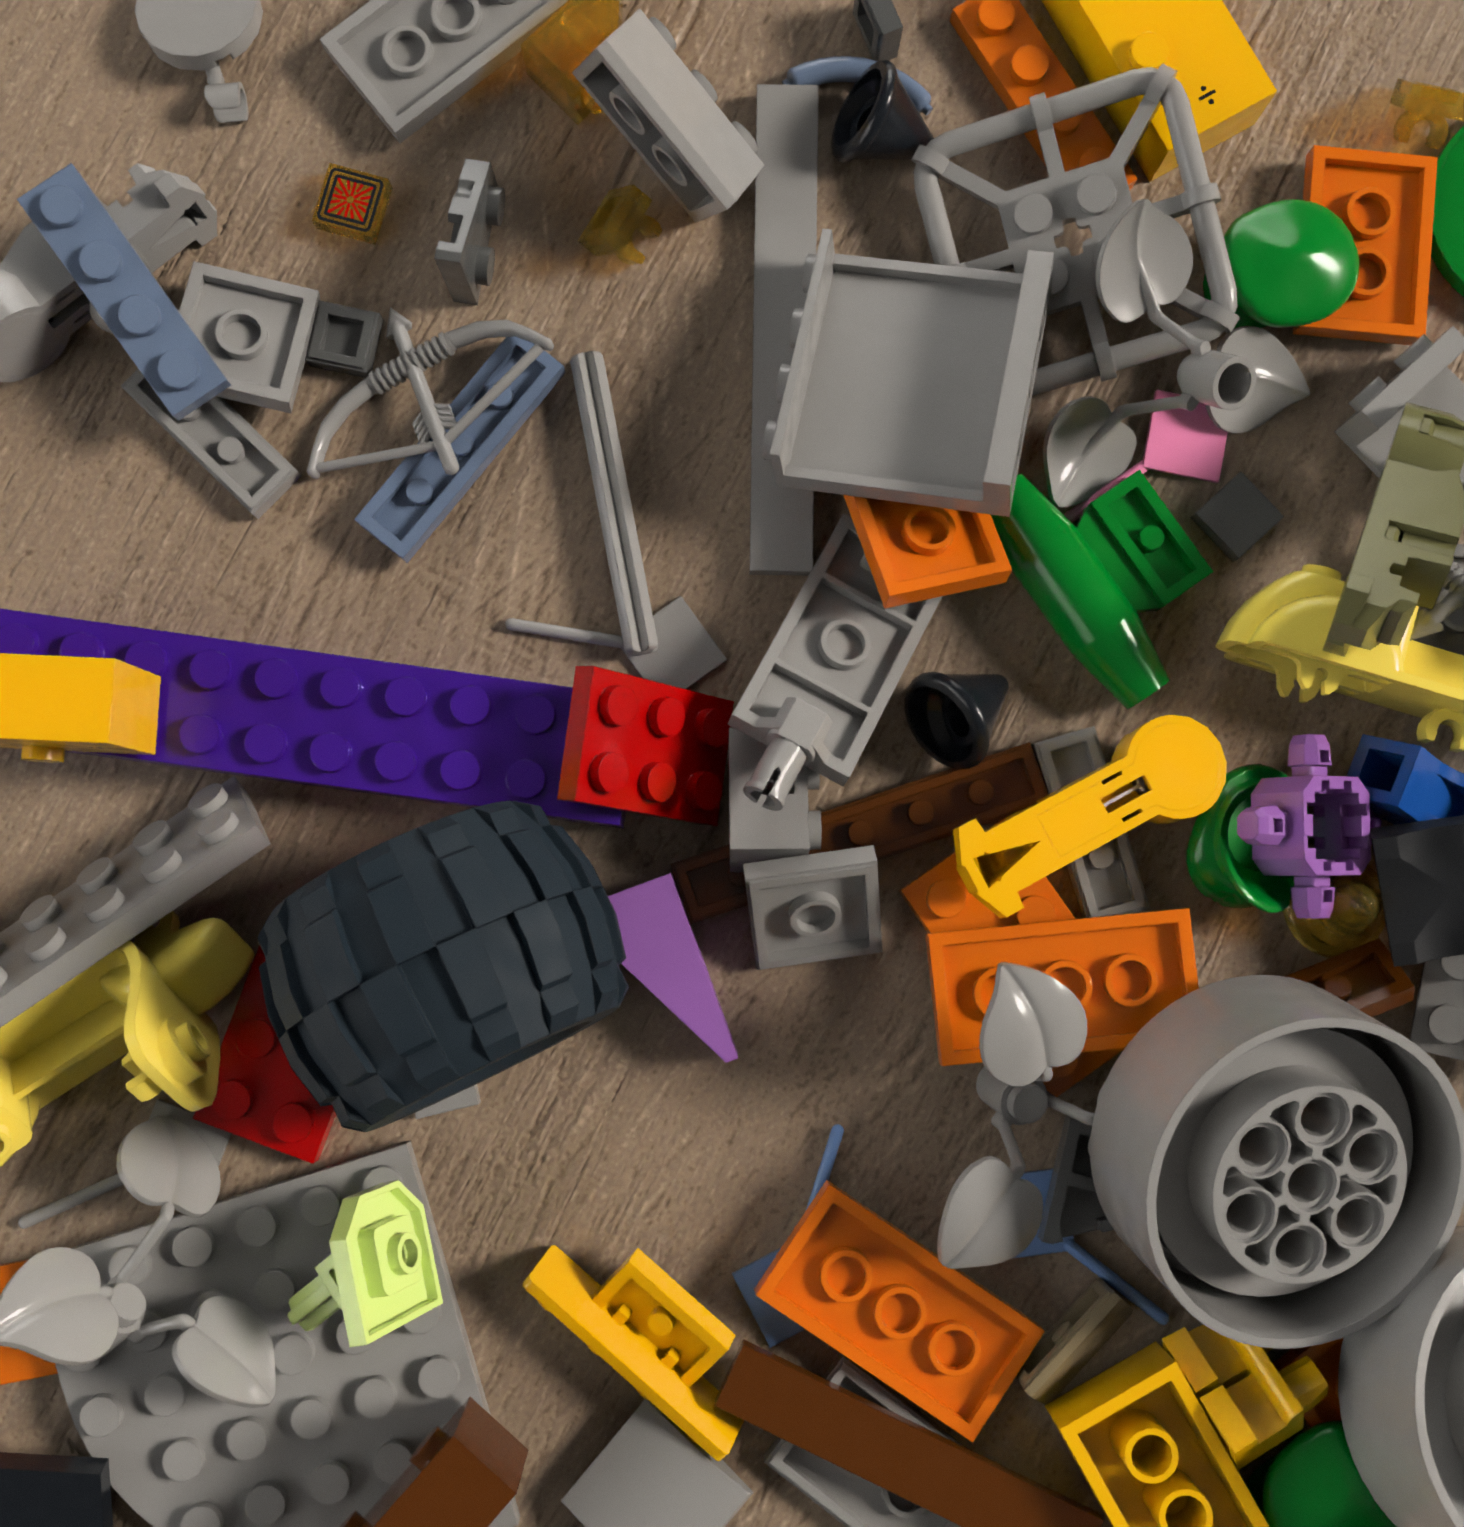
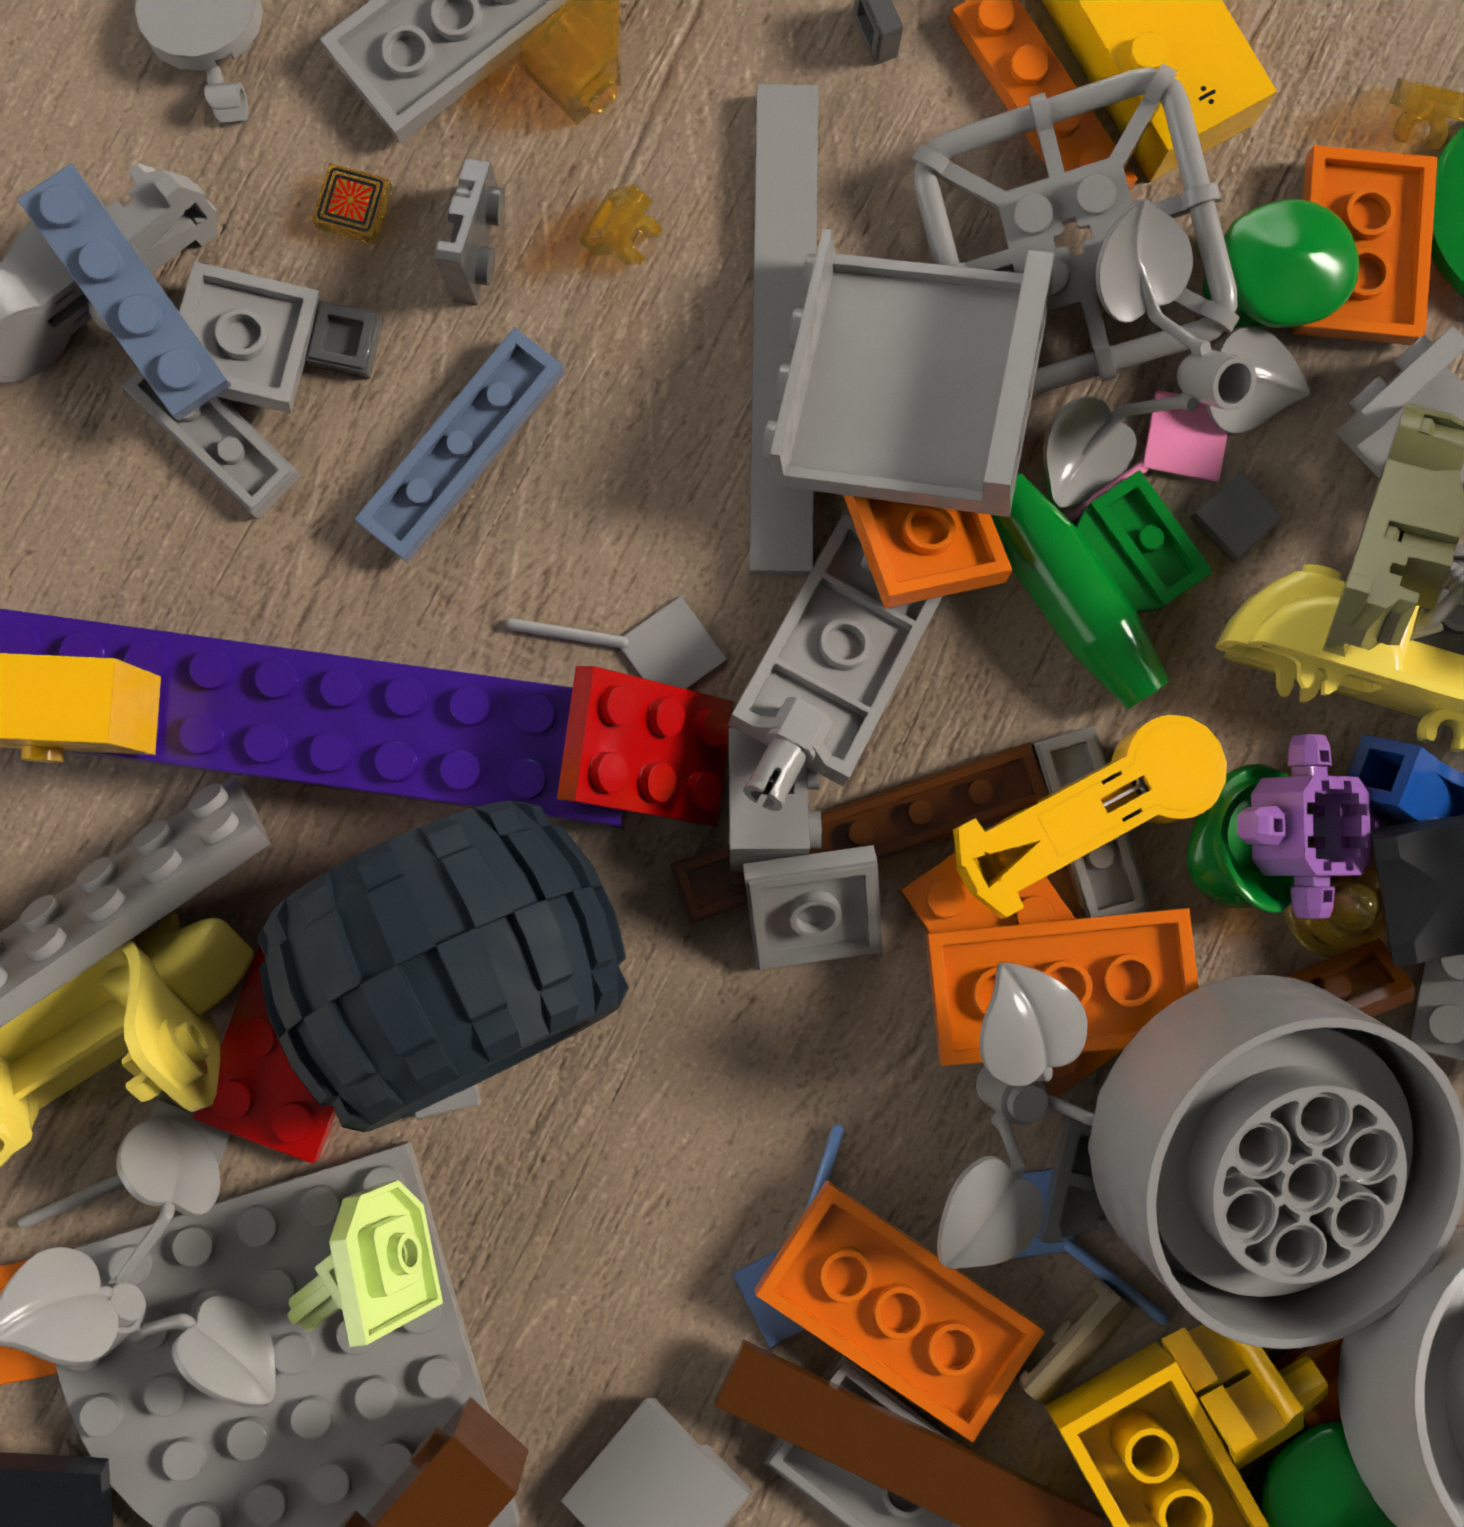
light grey piece [307,307,554,479] -> none
yellow bracket [522,1245,744,1461] -> none
light grey axle [570,351,659,656] -> none
light grey slope [572,9,765,223] -> none
medium lavender slope [608,873,738,1063] -> none
sand blue piece [782,56,933,116] -> none
black hat [831,60,934,162] -> none
black hat [904,672,1009,770] -> none

